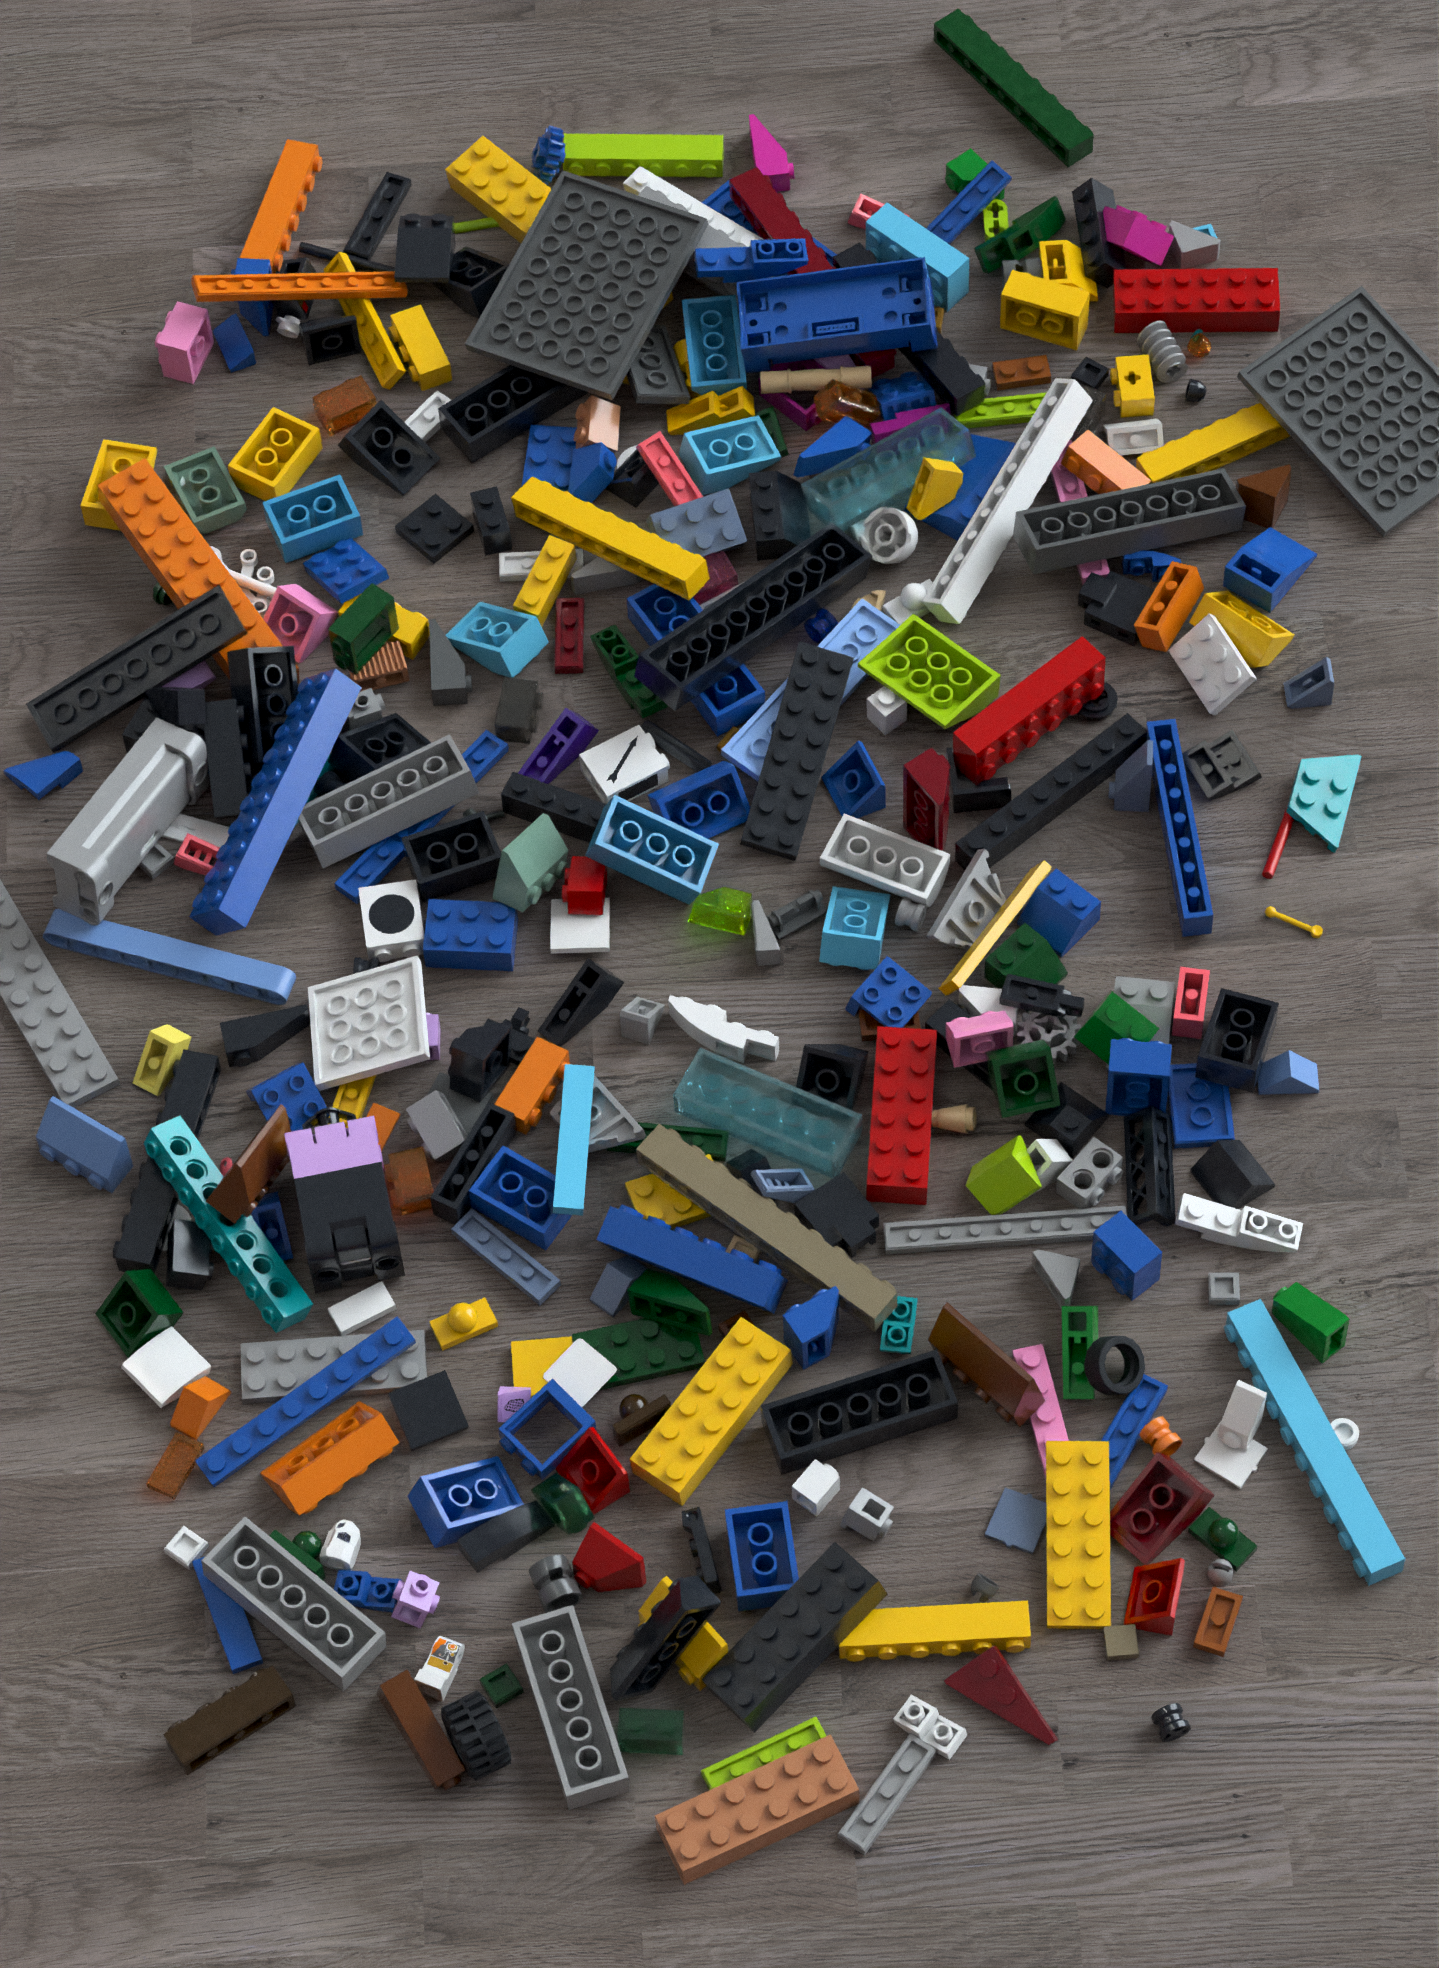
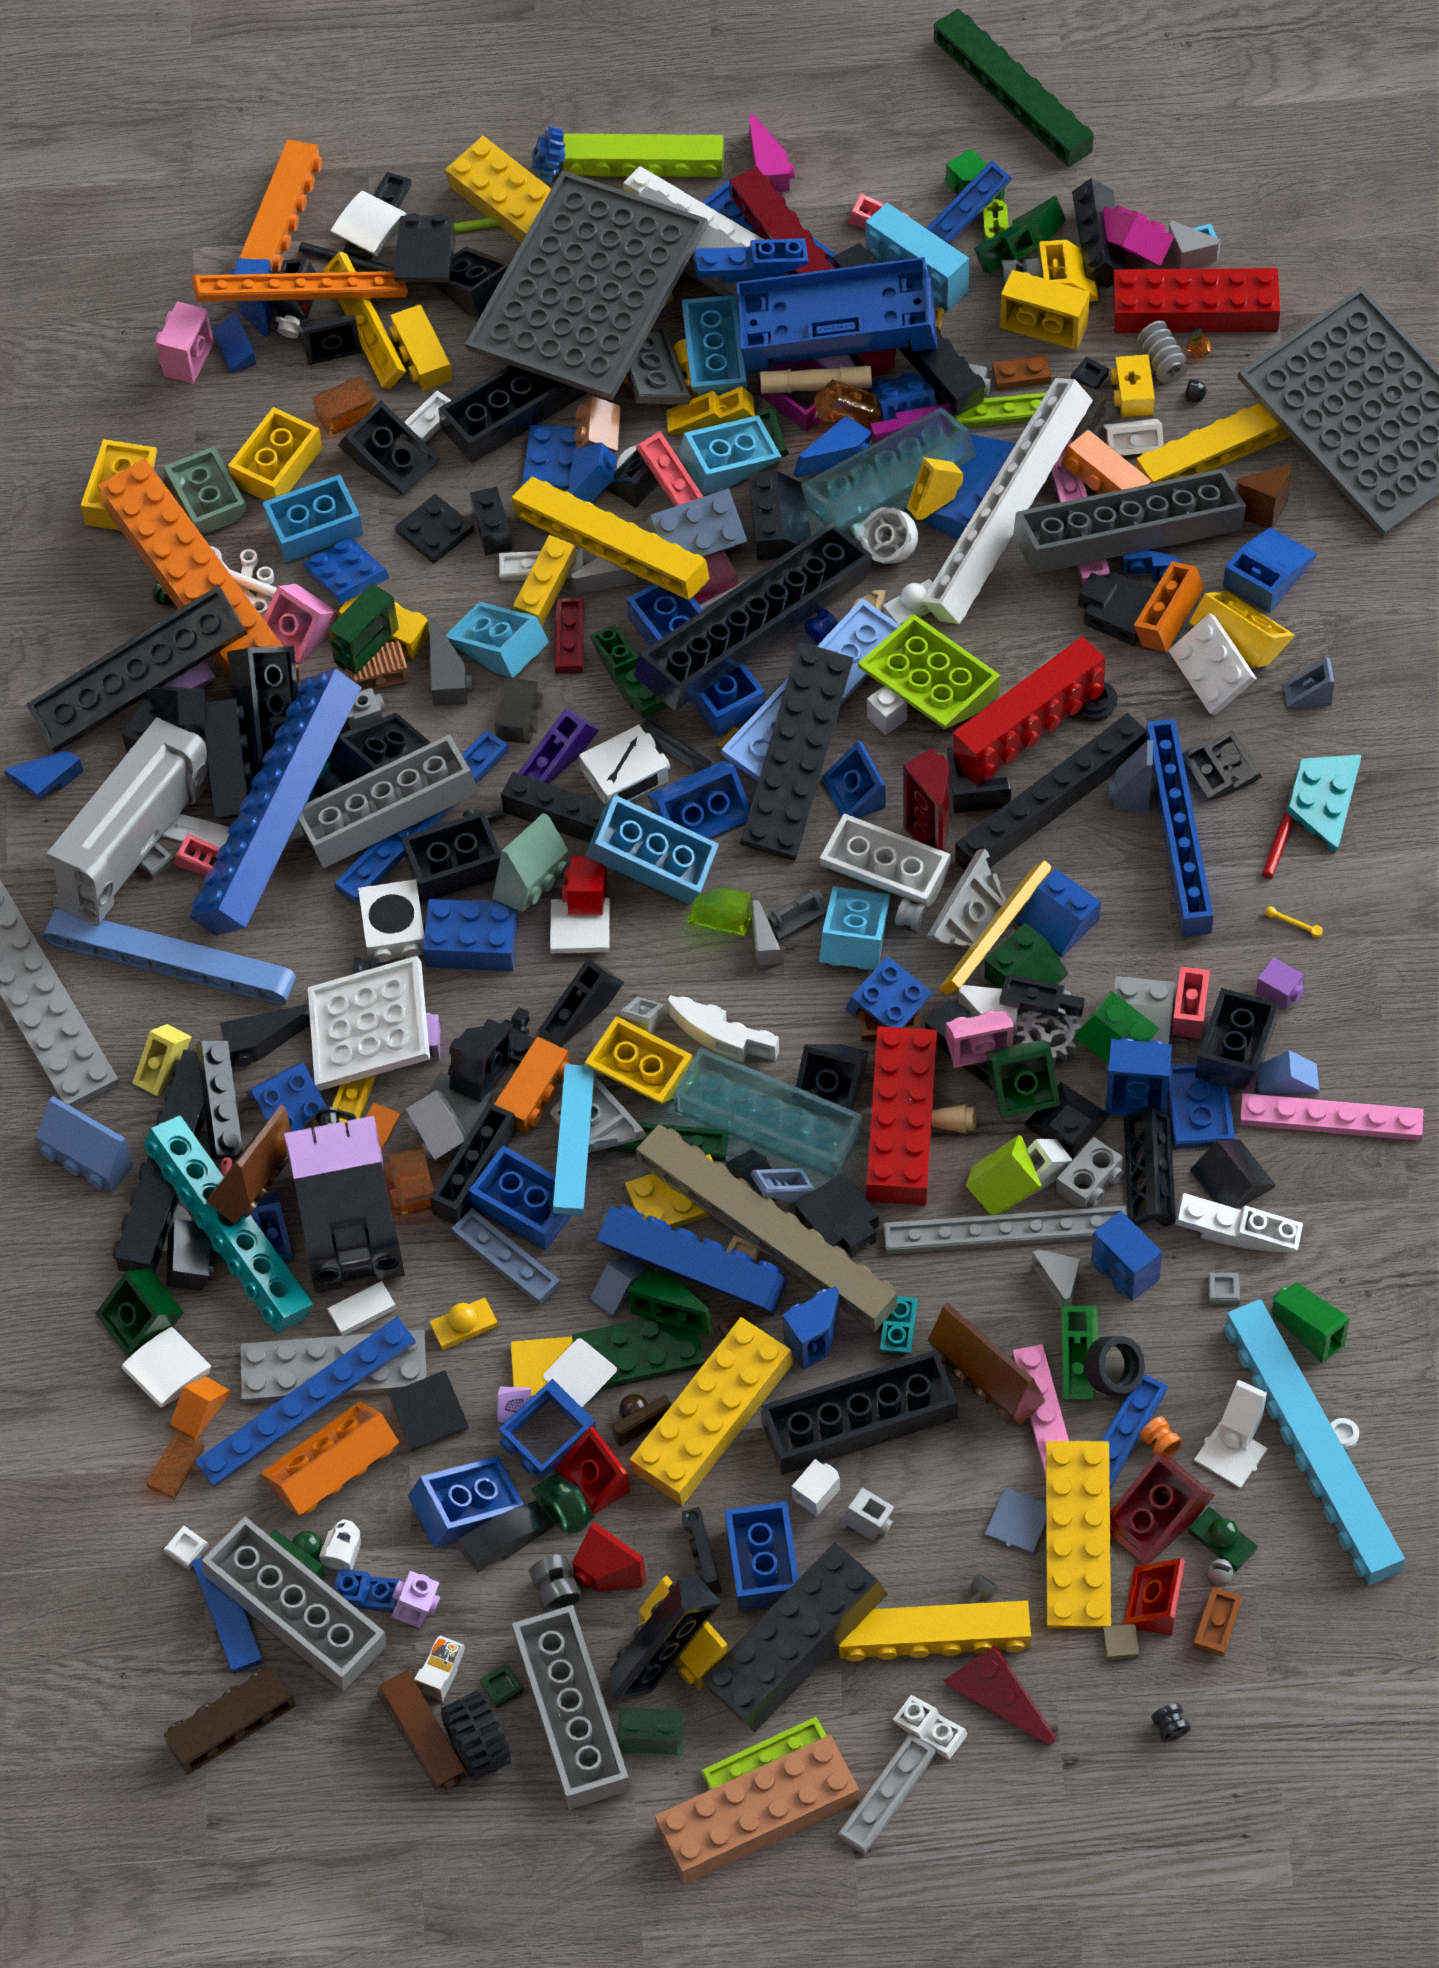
none -> plate [196,1041,243,1159]
none -> white slope [330,191,407,257]
none -> yellow slope [585,1016,695,1105]
none -> bright pink plate [1240,1093,1424,1141]
none -> medium lavender brick [1256,957,1305,1010]

